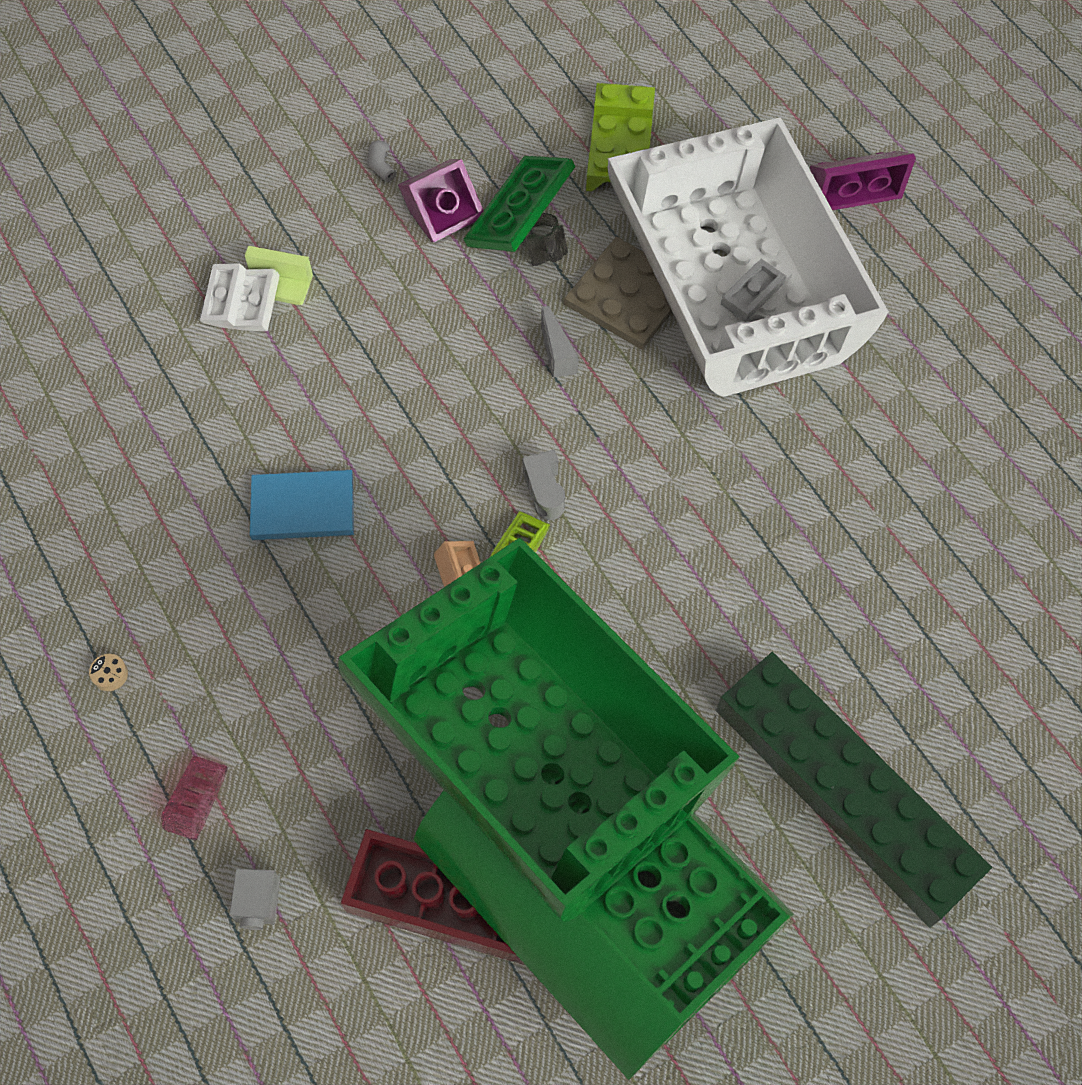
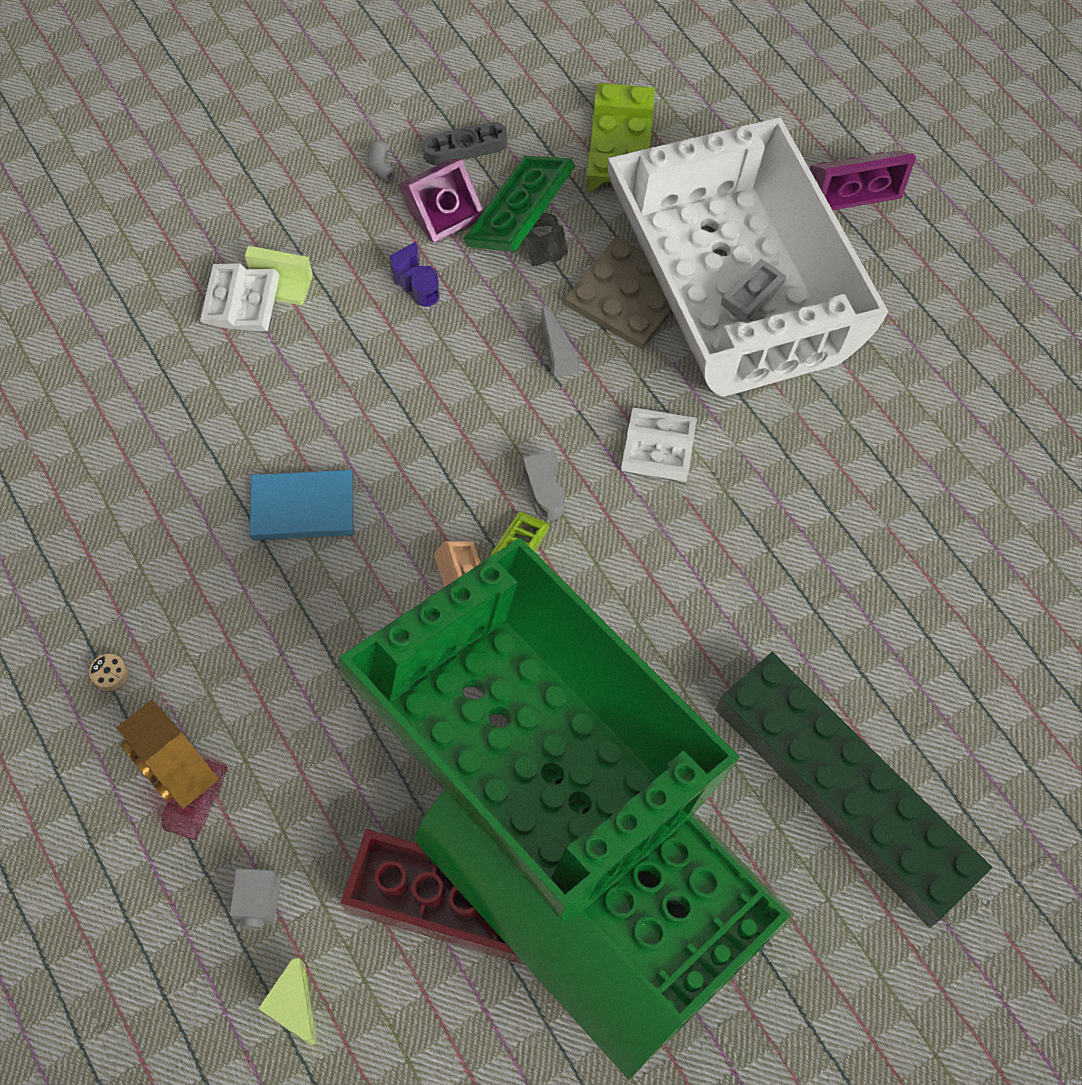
none -> pearl gold brick [116,699,219,809]
none -> yellowish green slope [258,958,317,1045]
none -> dark purple leg [389,241,440,307]
none -> dark grey beam [423,122,507,165]
none -> white slope [621,407,697,482]

